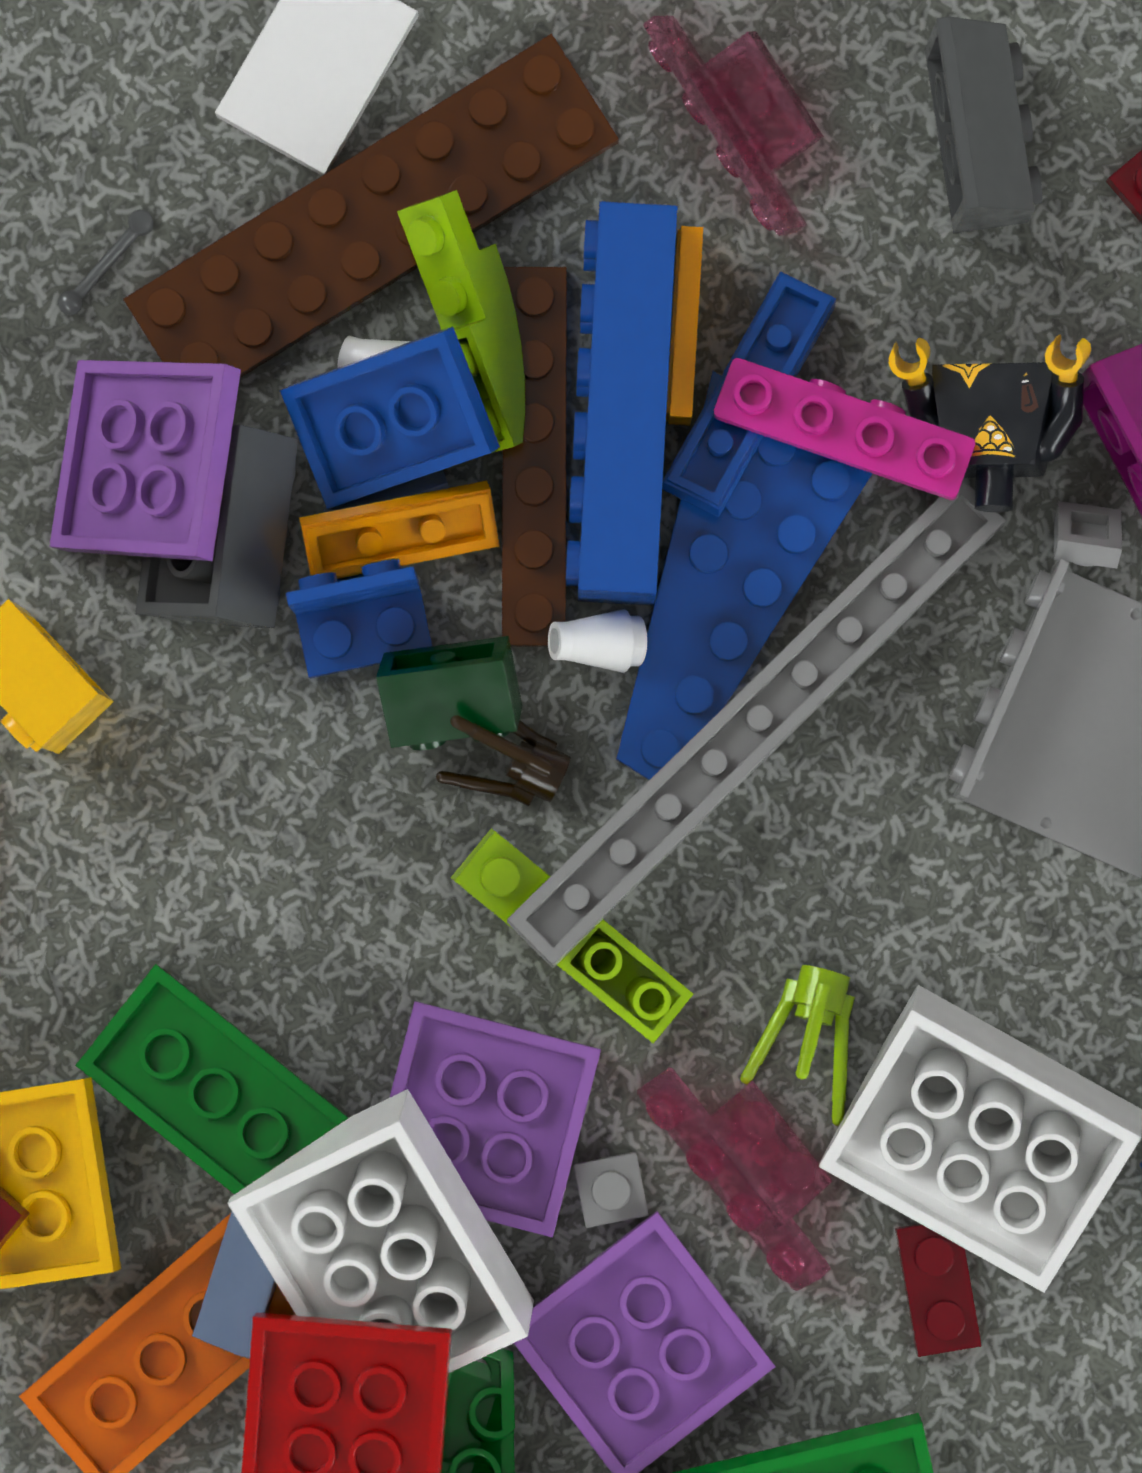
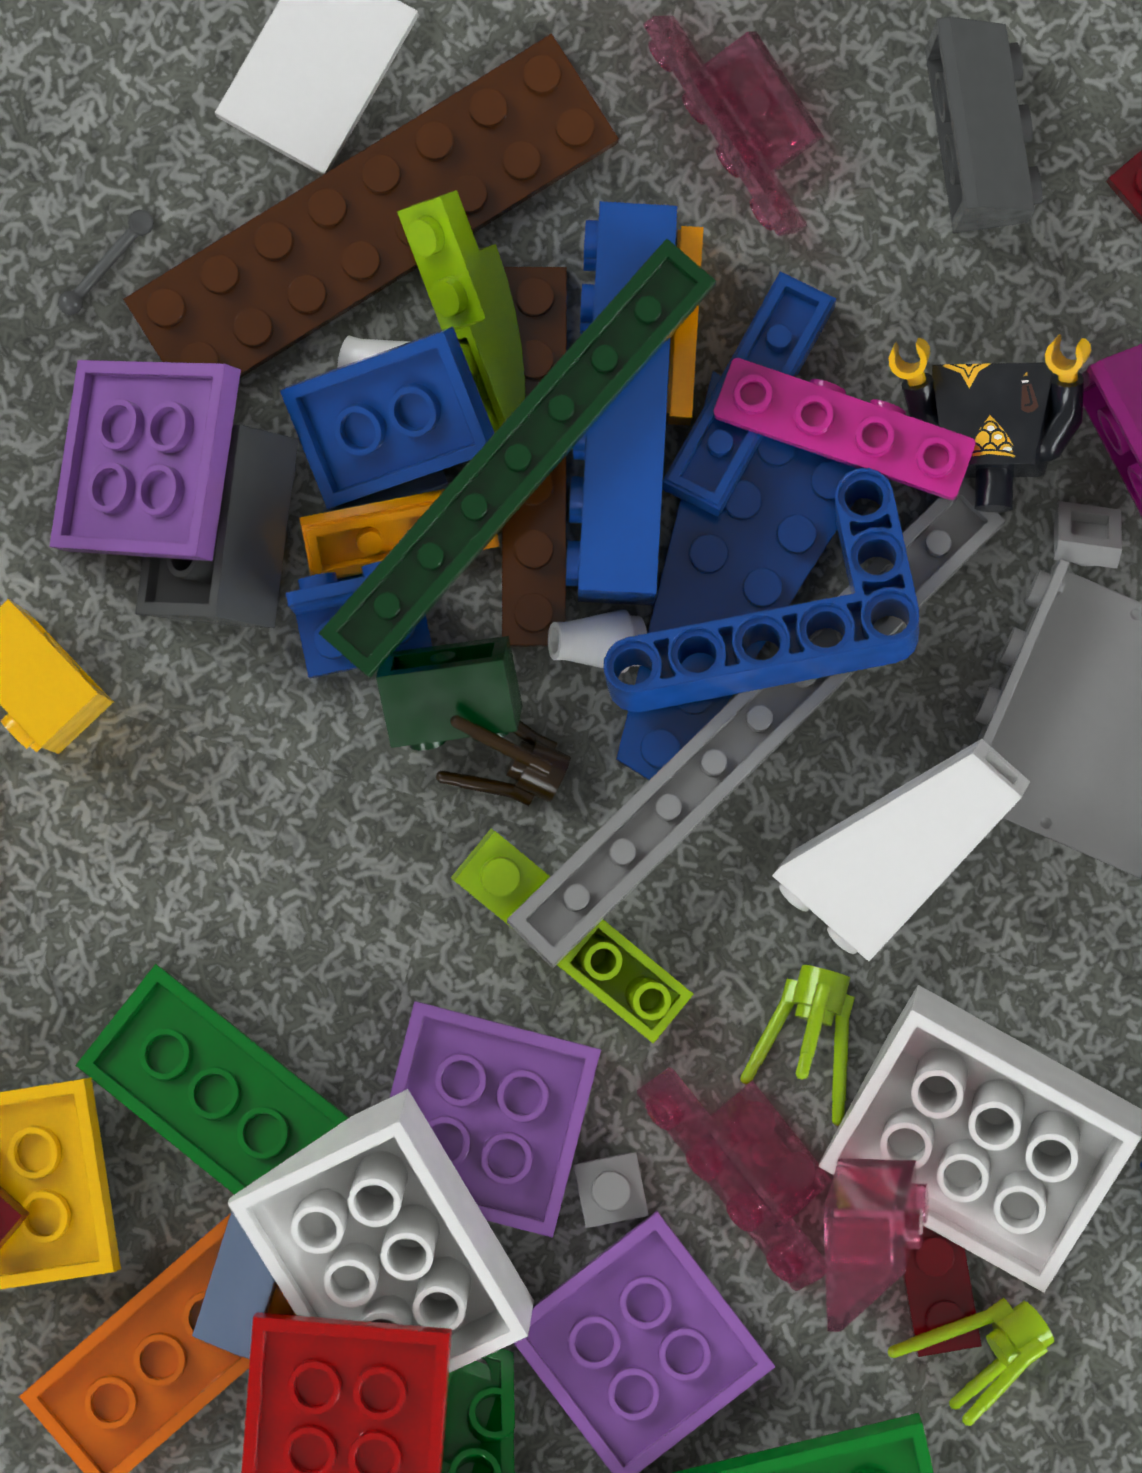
none -> dark green plate [319,238,716,679]
none -> blue beam [604,468,919,712]
none -> white slope [772,739,1030,962]
none -> clear pink slope [824,1158,929,1332]
none -> lime plant [888,1298,1054,1426]

